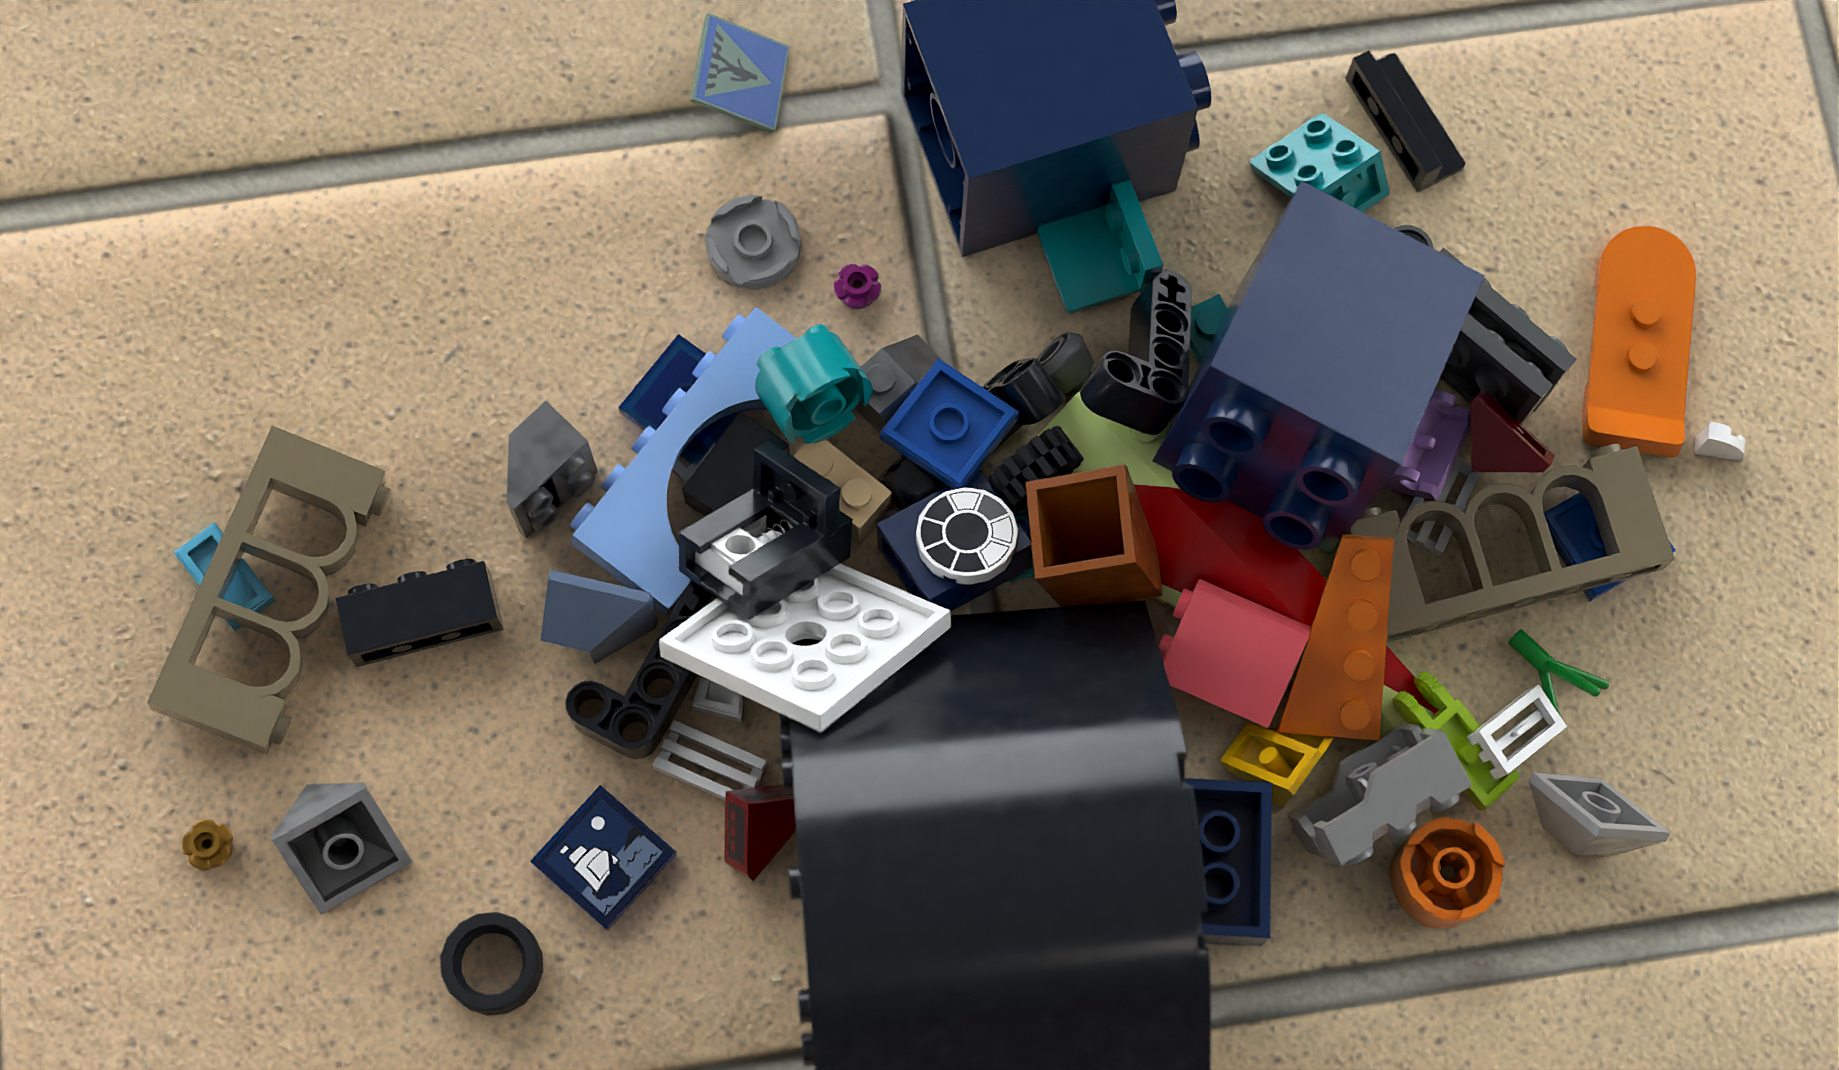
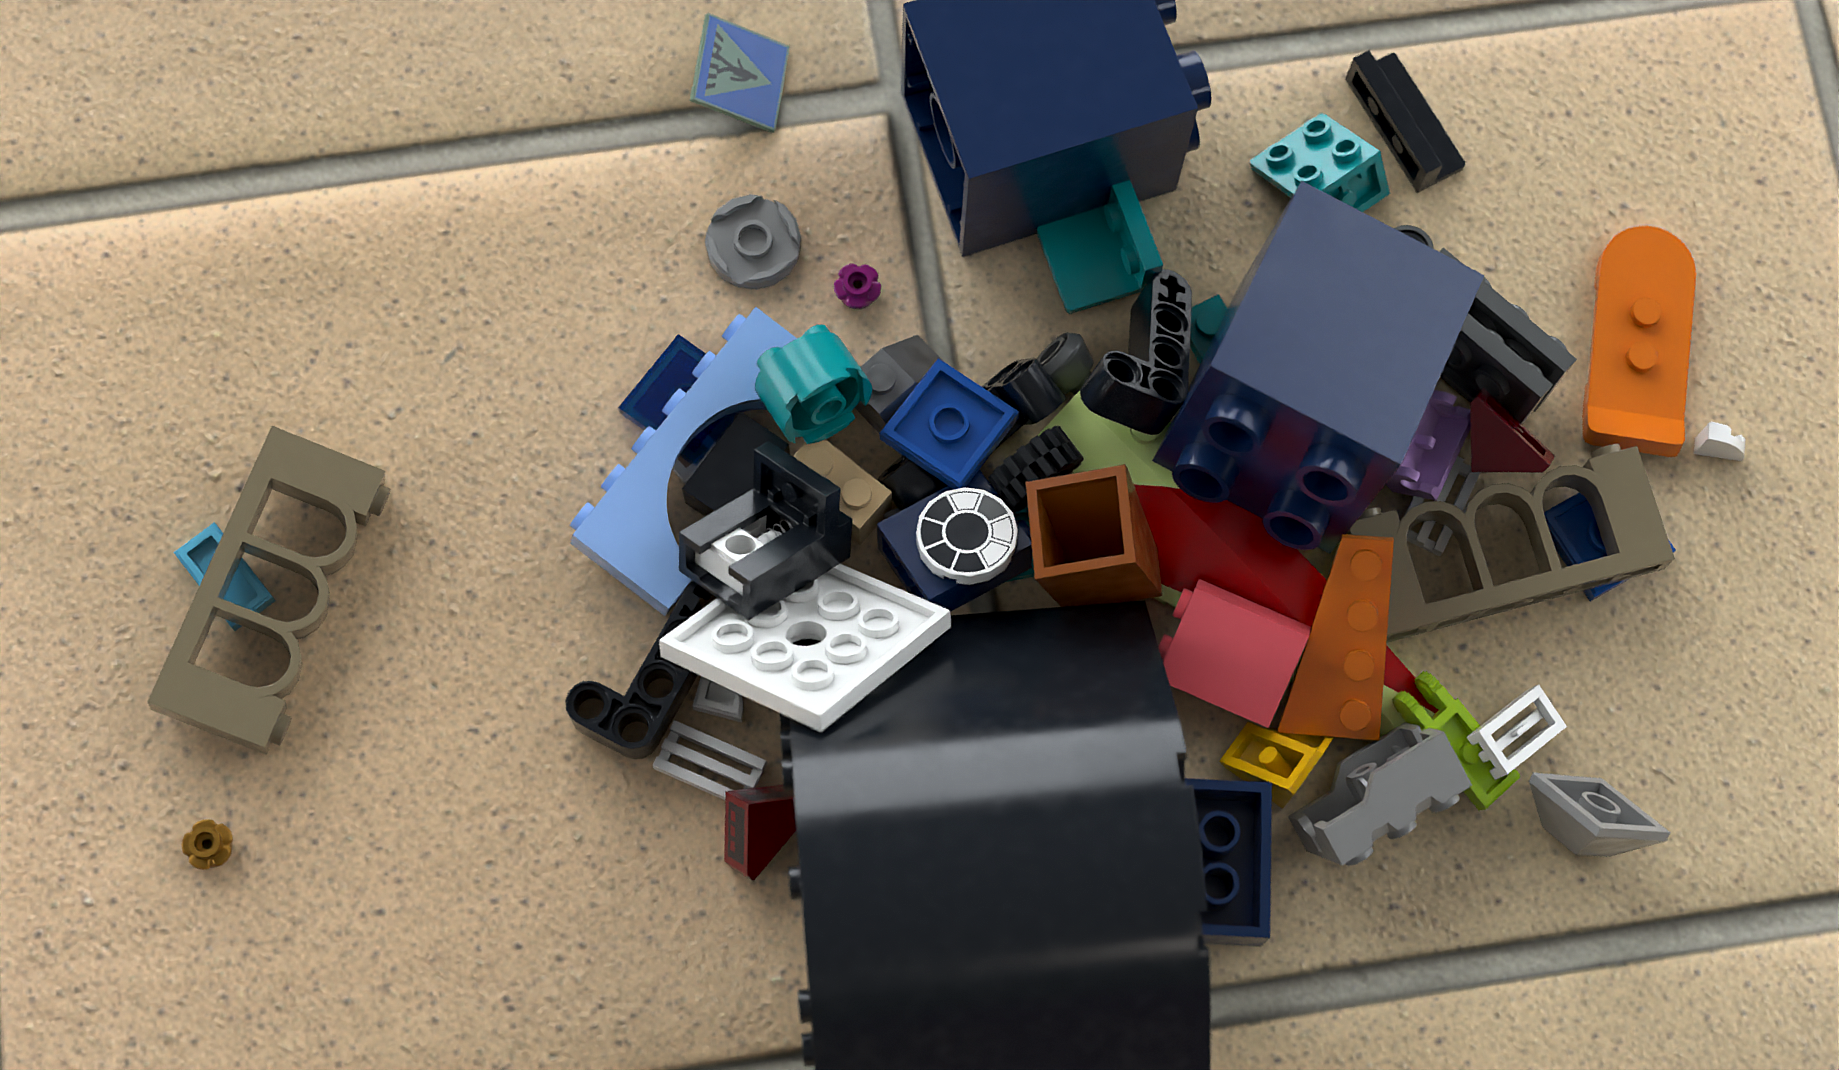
flat silver slope [270,783,412,914] -> none
black brick [335,559,504,667] -> none
black tyre [440,912,543,1015] -> none
flat silver slope [507,401,598,538] -> none
tile [530,785,677,931] -> none
sand blue slope [540,570,658,664] -> none
orange brick [1389,817,1505,929] -> none
green plant [1508,629,1609,715] -> none

